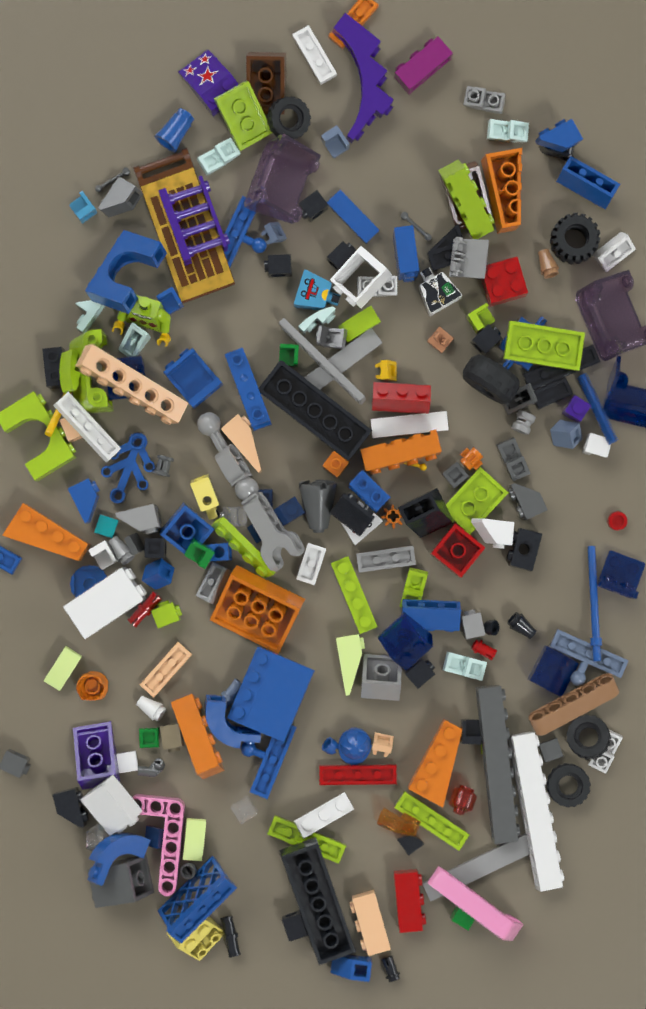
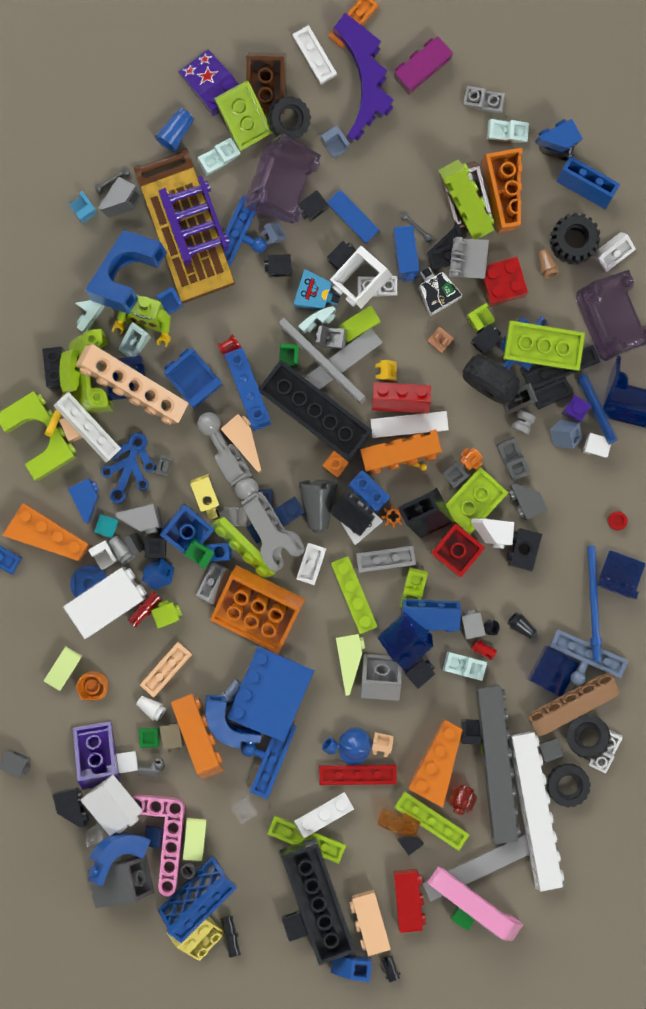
none -> red bush [217,334,242,358]

